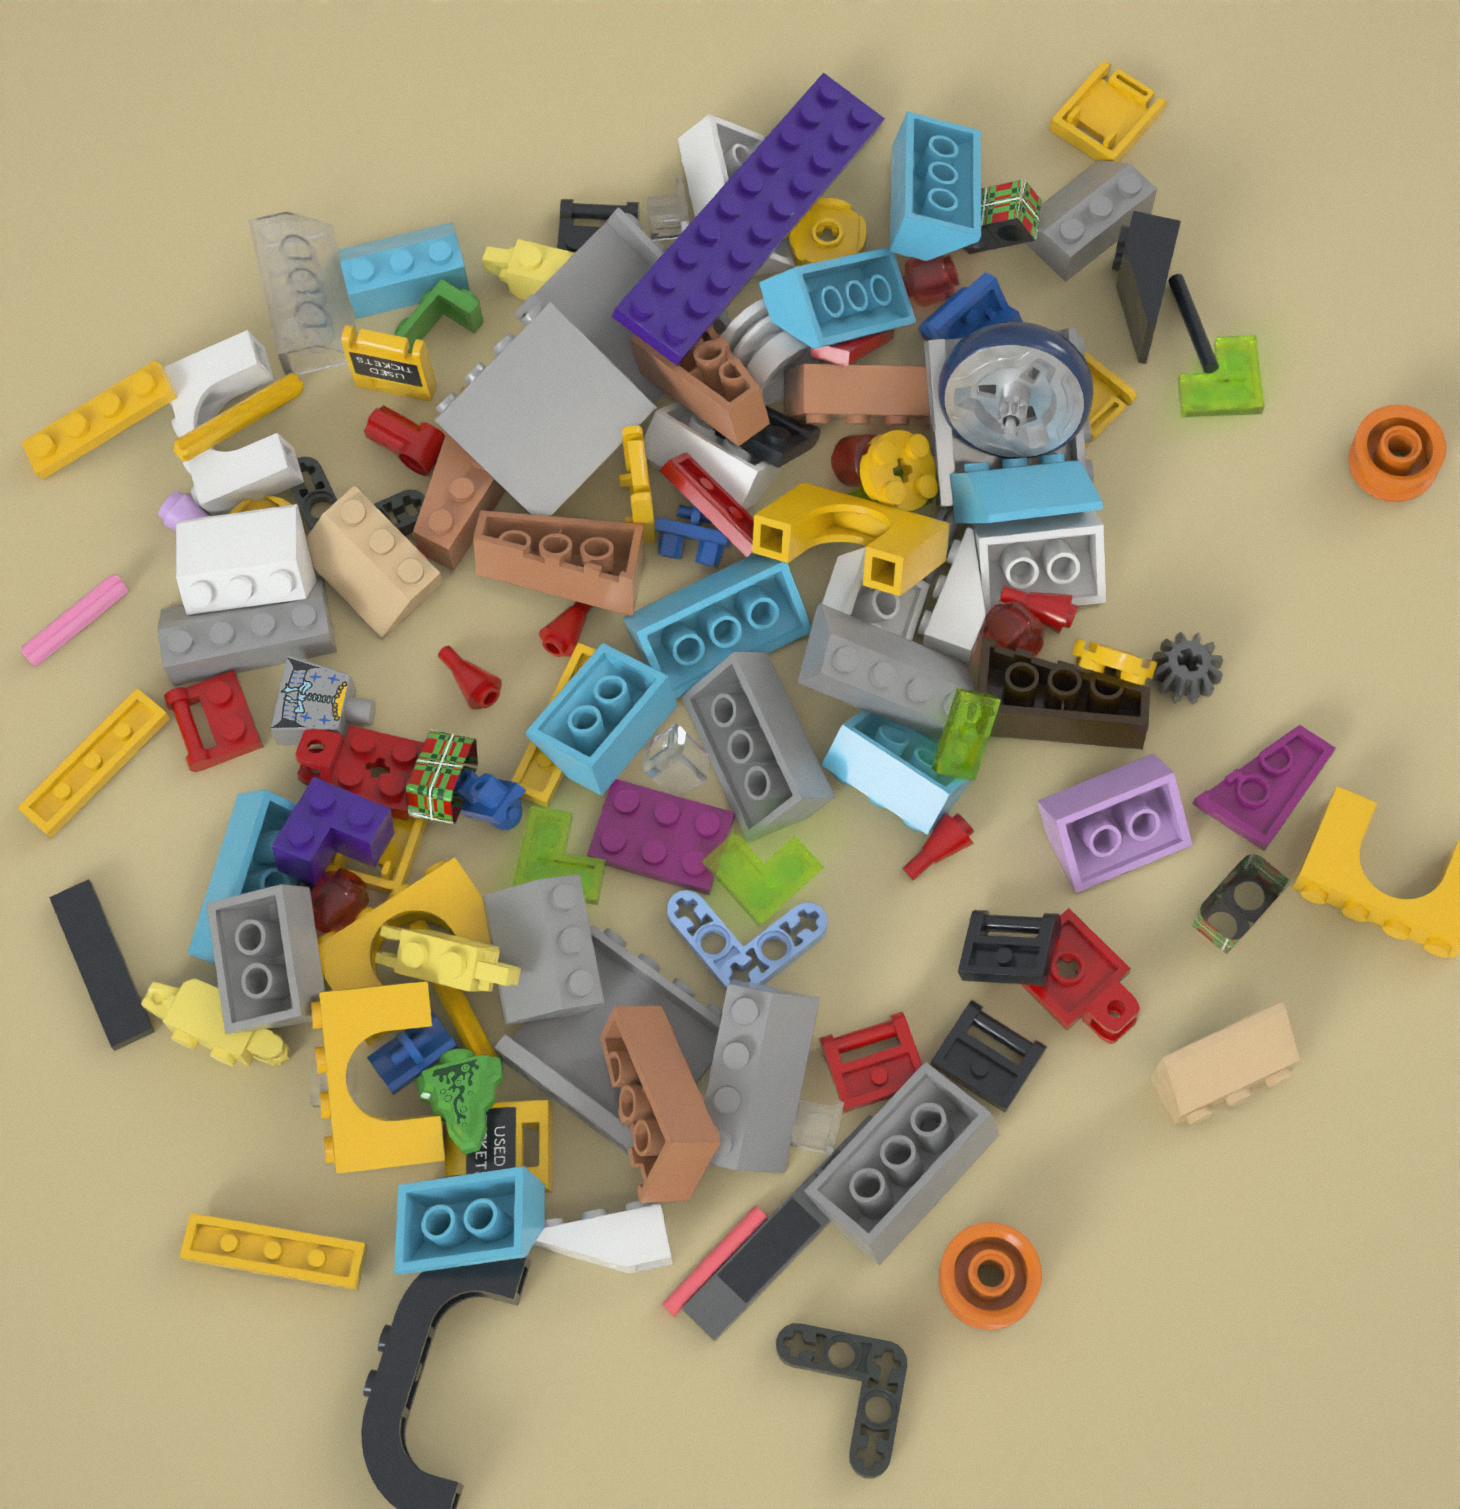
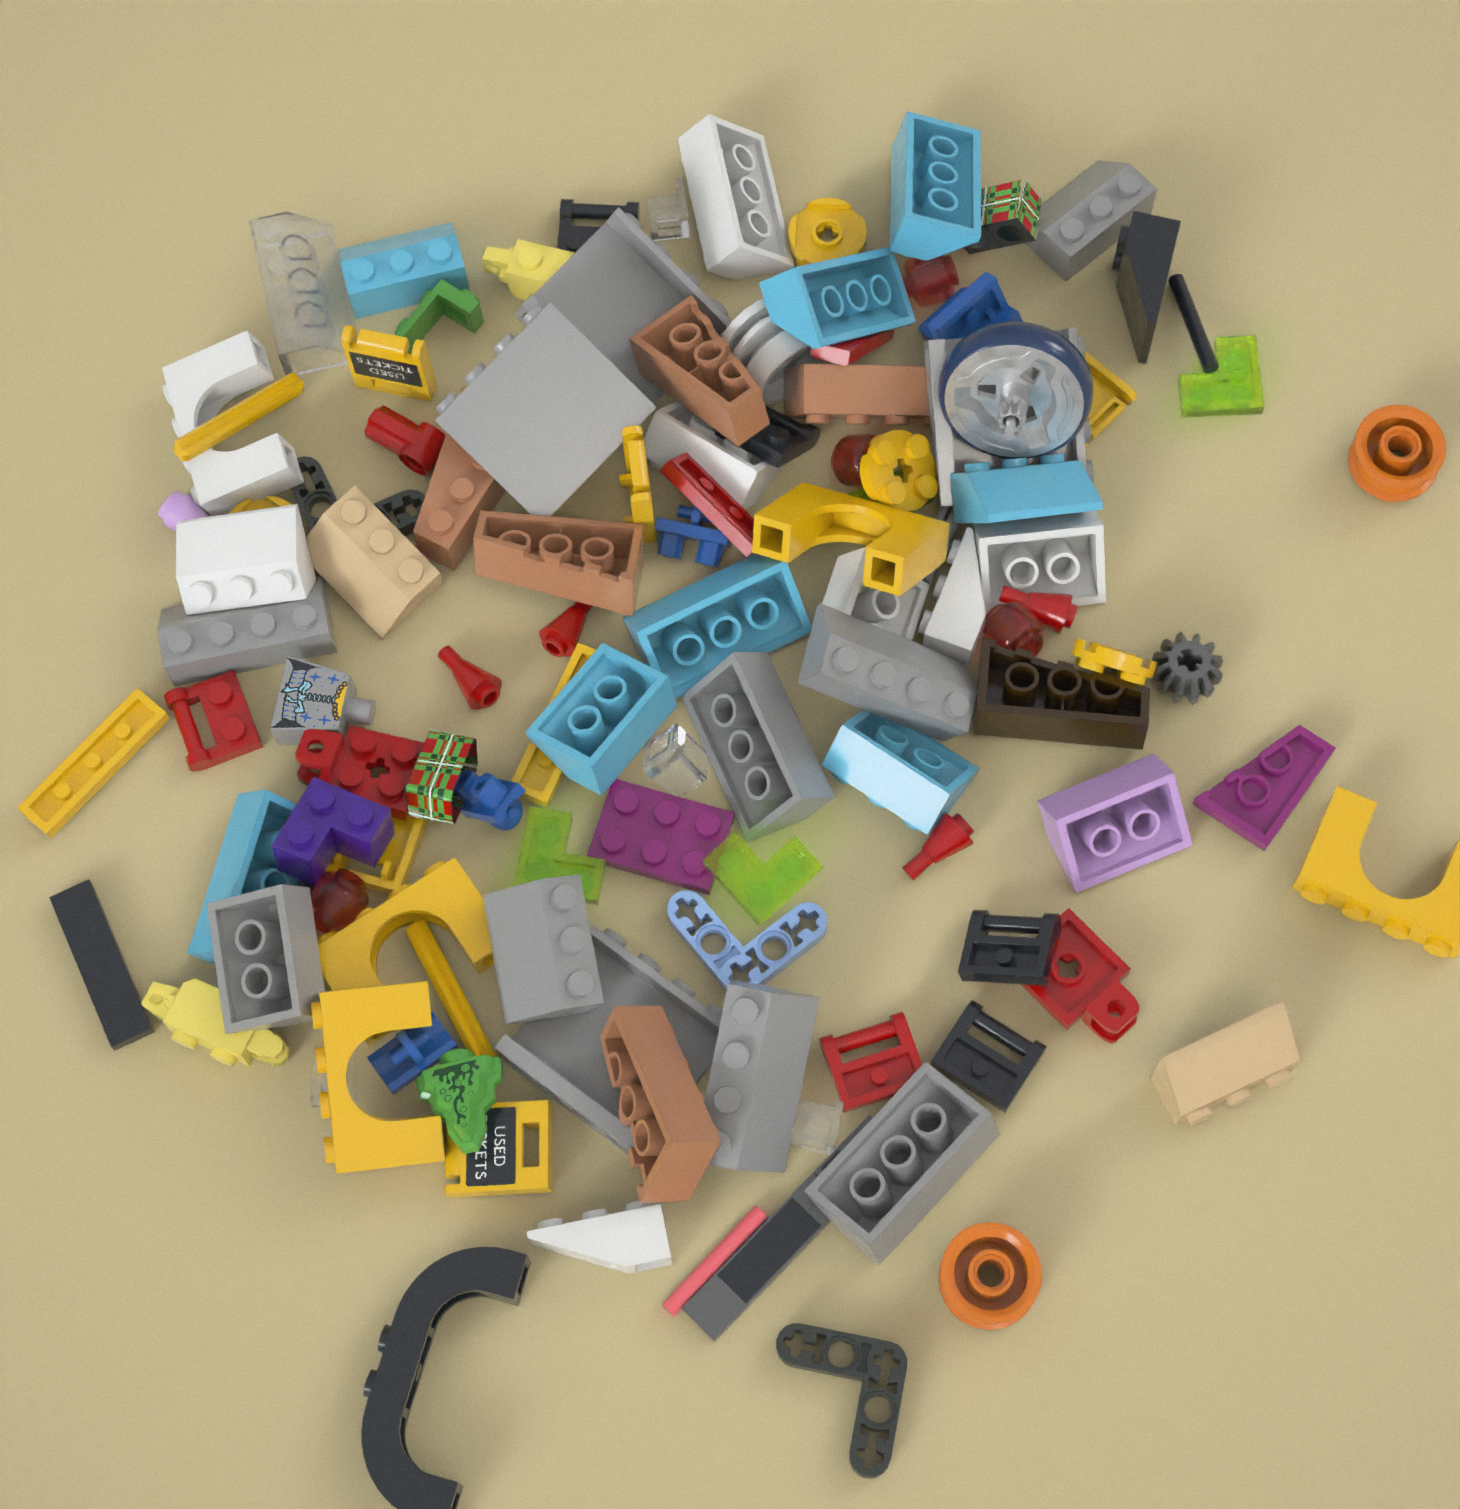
yellow plate [21,360,178,480] -> none
bright pink axle [21,574,128,666] -> none
yellow plate [180,1213,368,1291] -> none
light yellow hinge [375,925,521,992] -> none
medium azure slope [394,1166,545,1275] -> none
dark purple plate [611,72,885,366] -> none
clear neon green plate [931,688,1001,781] -> none
yellow container [1049,60,1167,162] -> none
clear smoke piece [1192,854,1291,954] -> none

